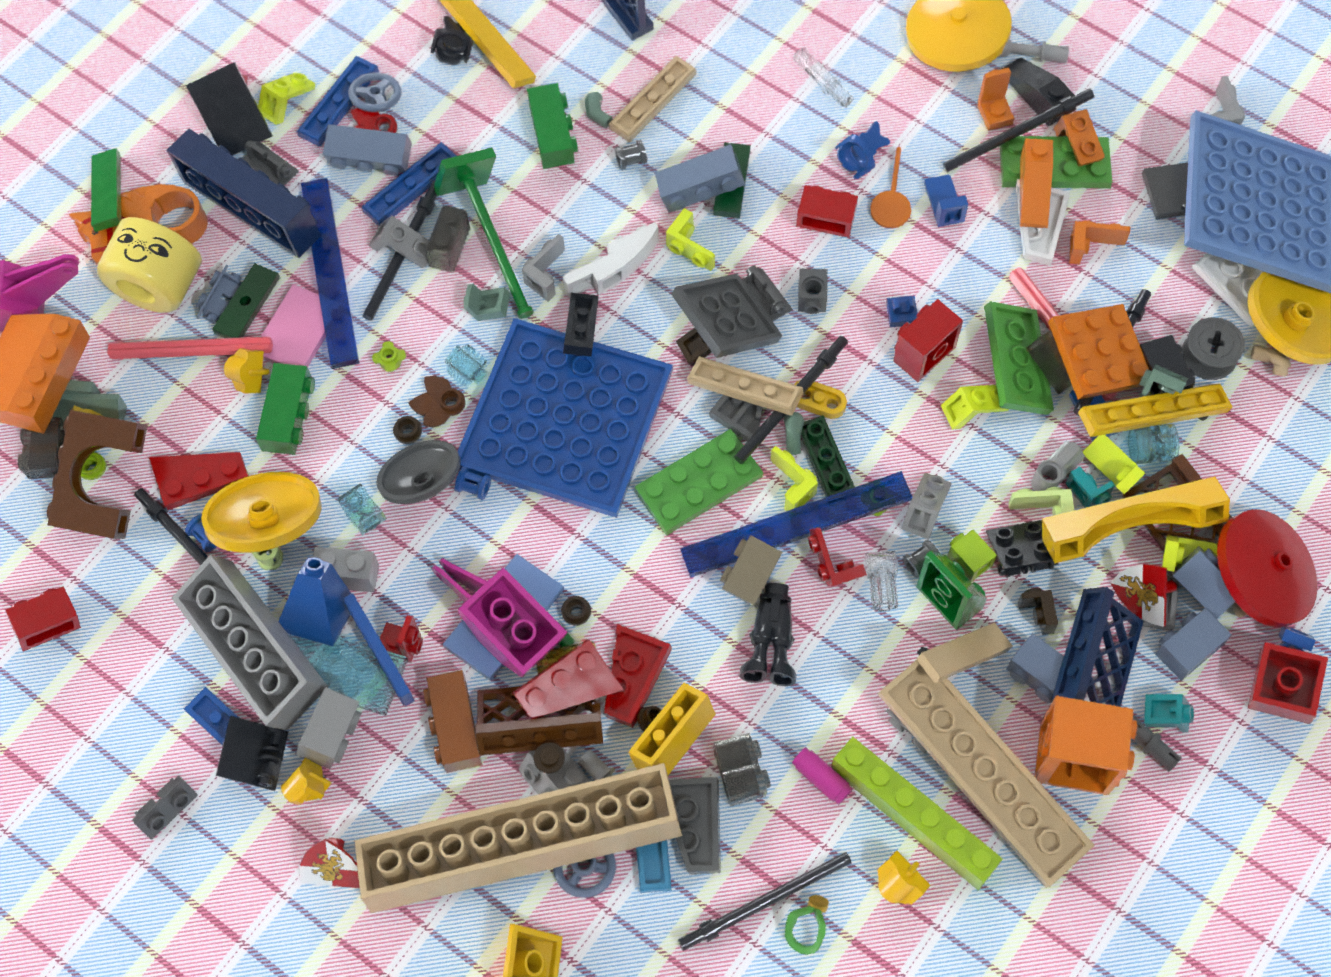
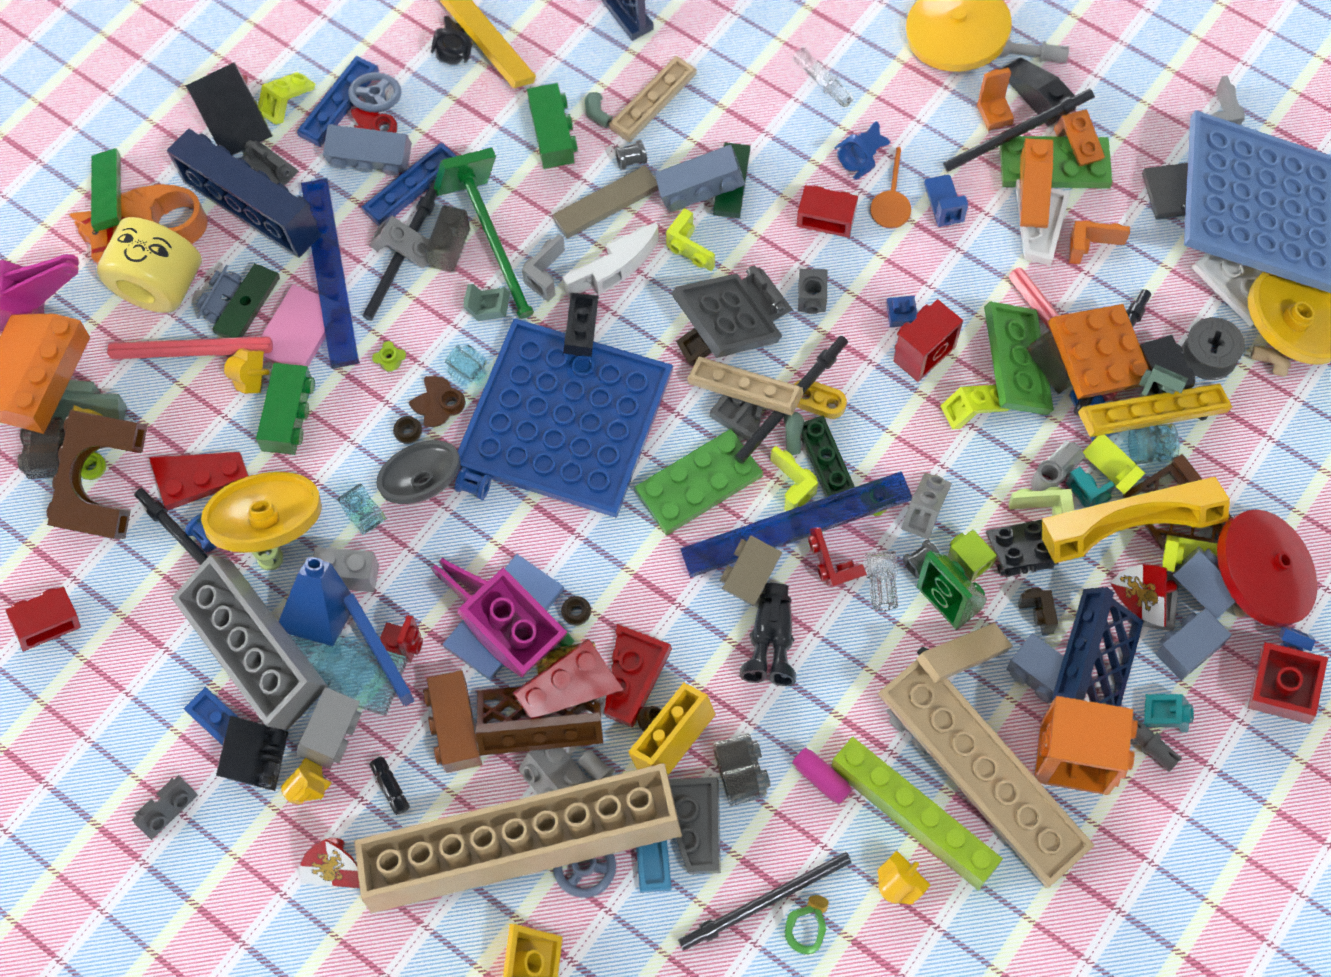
dark brown plate [534,742,565,774] -> none
none -> black axle [369,756,410,815]
none -> dark tan tile [553,165,659,239]

